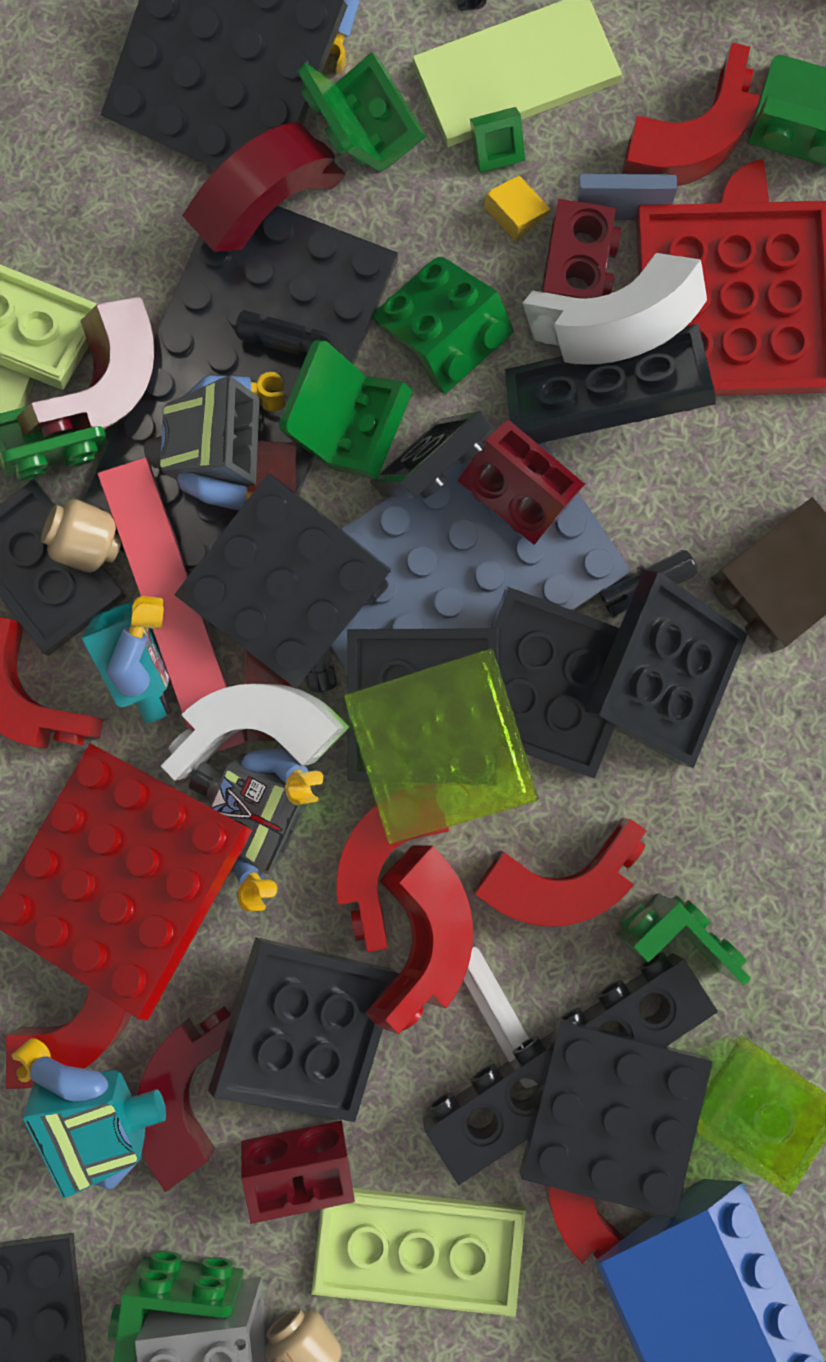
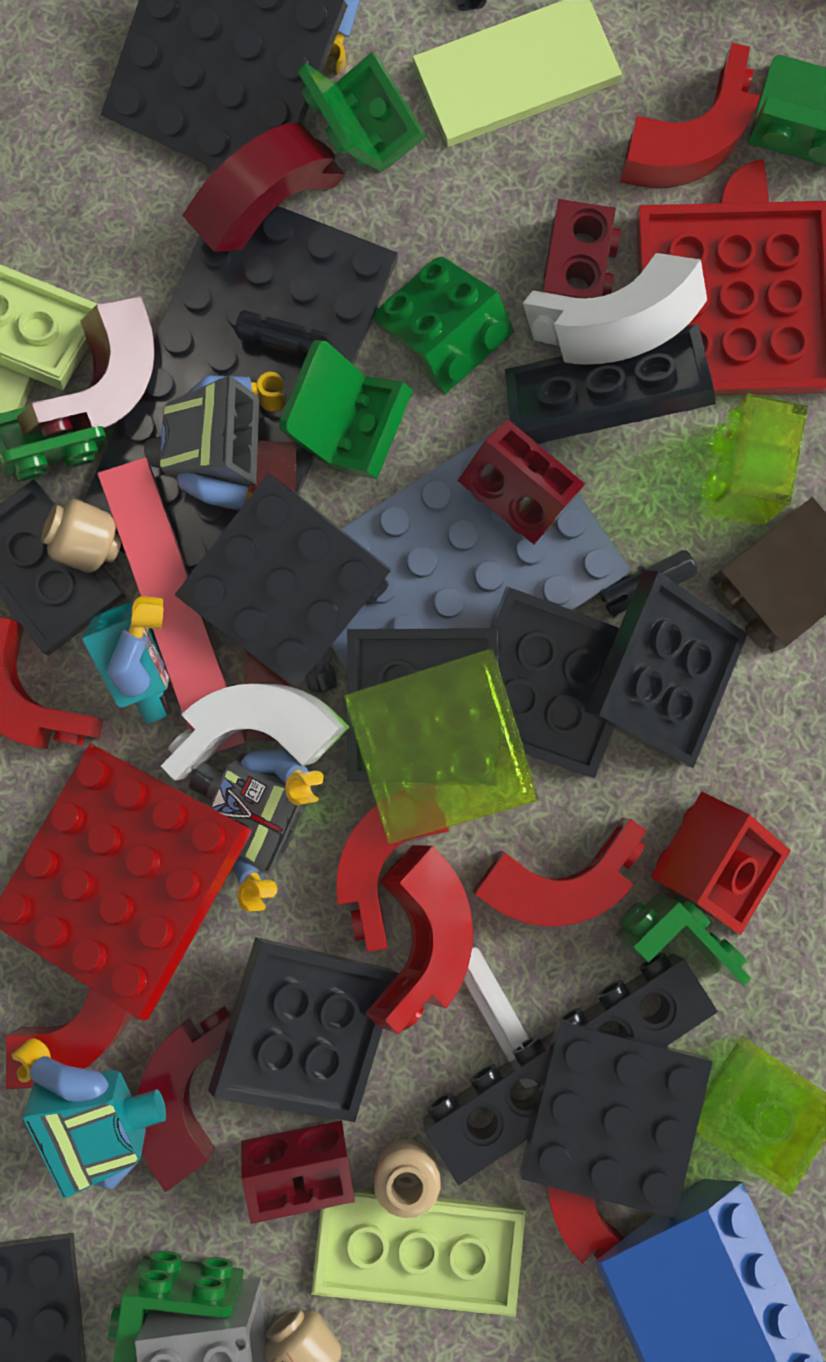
black plate [370,411,494,499] -> none
green plate [470,107,525,173] -> none
yellow slope [484,176,551,242] -> none
sand blue tile [574,174,677,220] -> none
none -> tan head [373,1139,441,1218]
none -> red slope [651,791,791,935]
none -> clear neon green brick [701,393,808,526]

